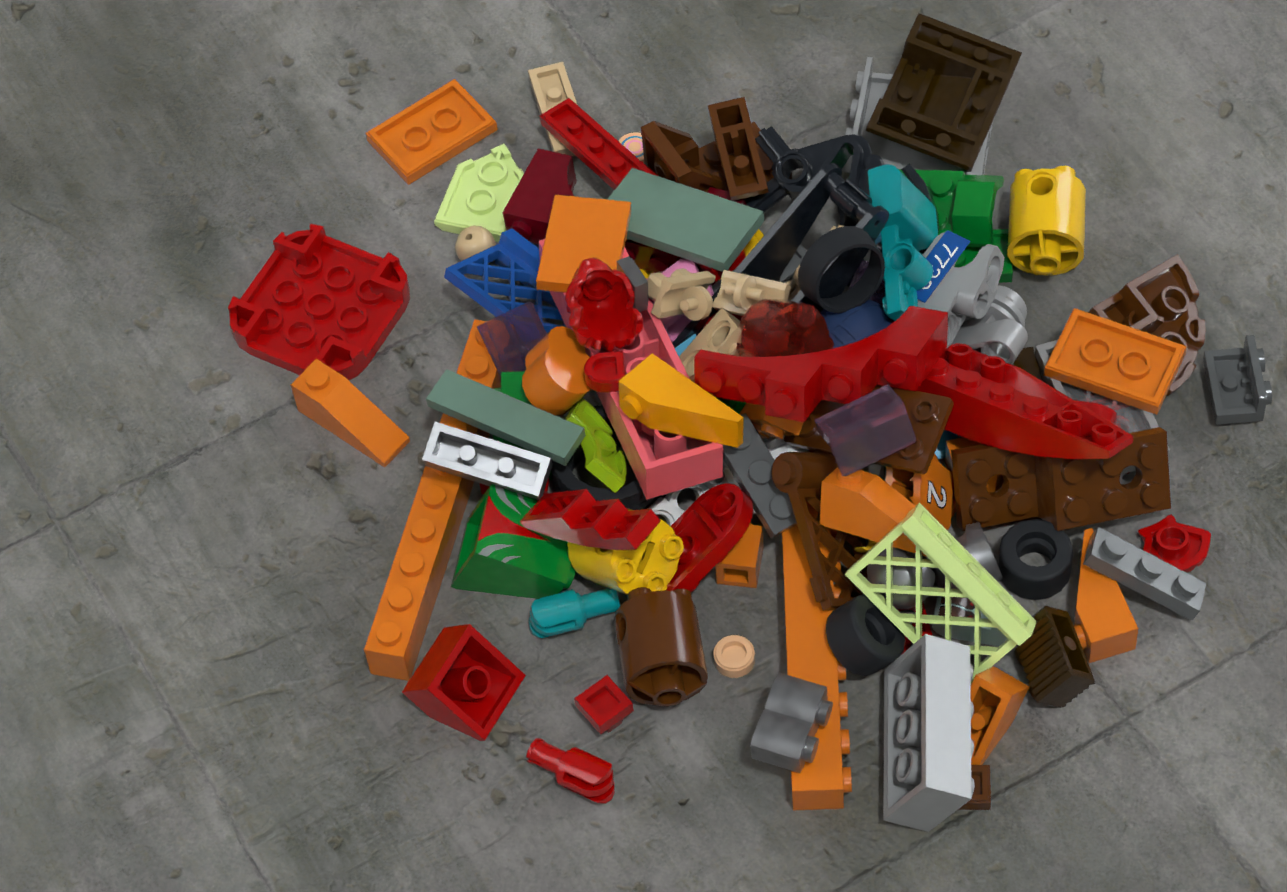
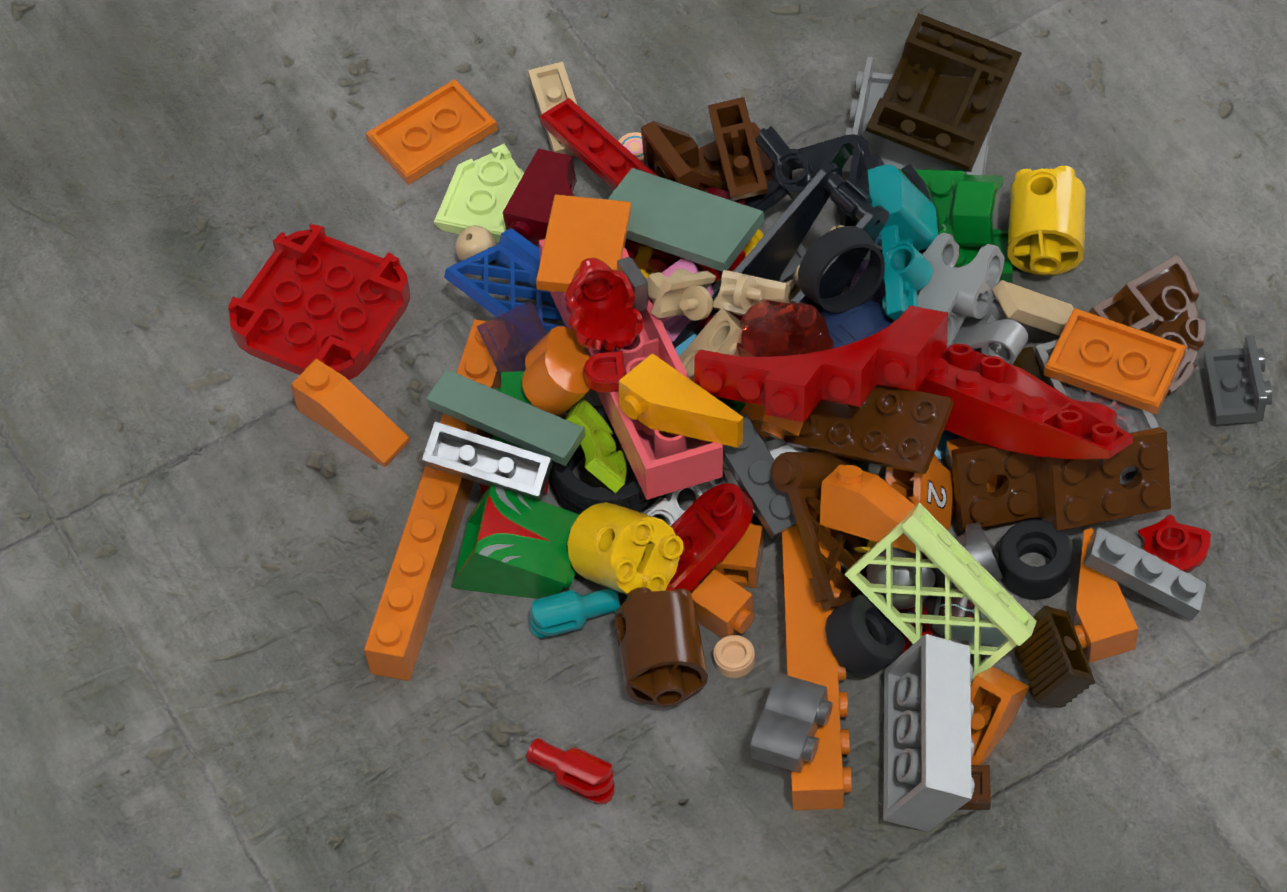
red slope [402,624,526,741] -> none
red slope [520,489,661,550] -> none
red tile [574,675,634,735] -> none
panel [814,384,916,476] -> none
blue sticker [917,230,971,303] -> none
none -> orange brick [691,569,755,638]
none -> tan tile [992,280,1074,336]

